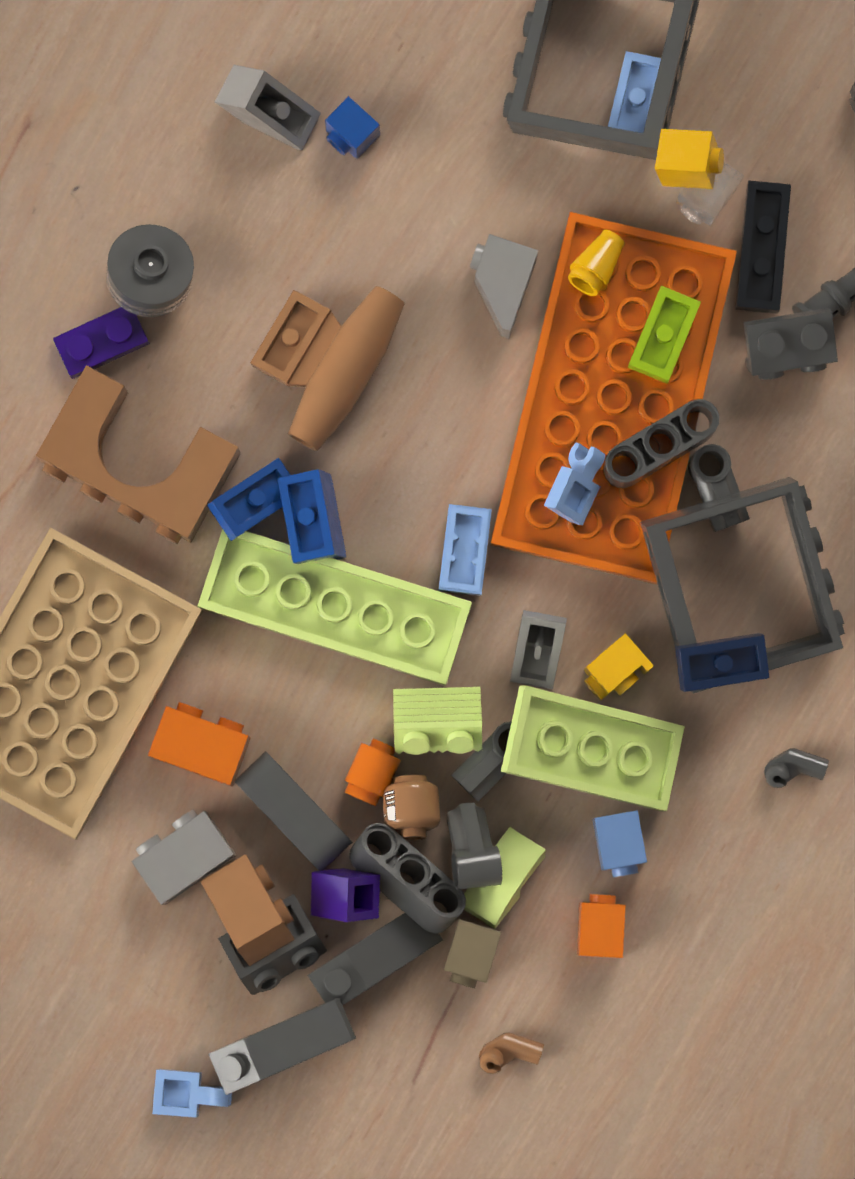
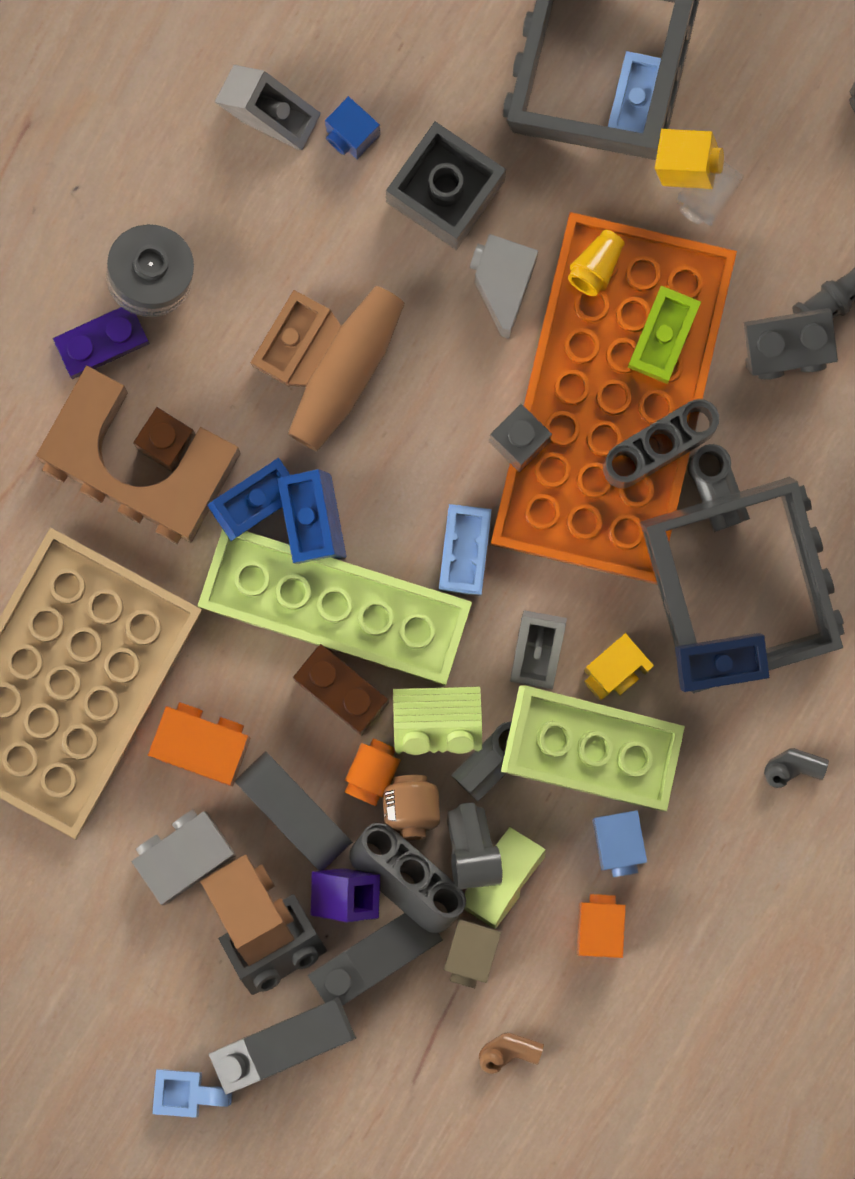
light blue plate [544,442,605,526] -> none
black plate [735,180,791,314] -> none
none -> reddish brown brick [133,407,196,473]
none -> reddish brown brick [293,644,389,736]
none -> dark grey brick [386,121,506,250]
none -> dark grey brick [489,404,552,473]

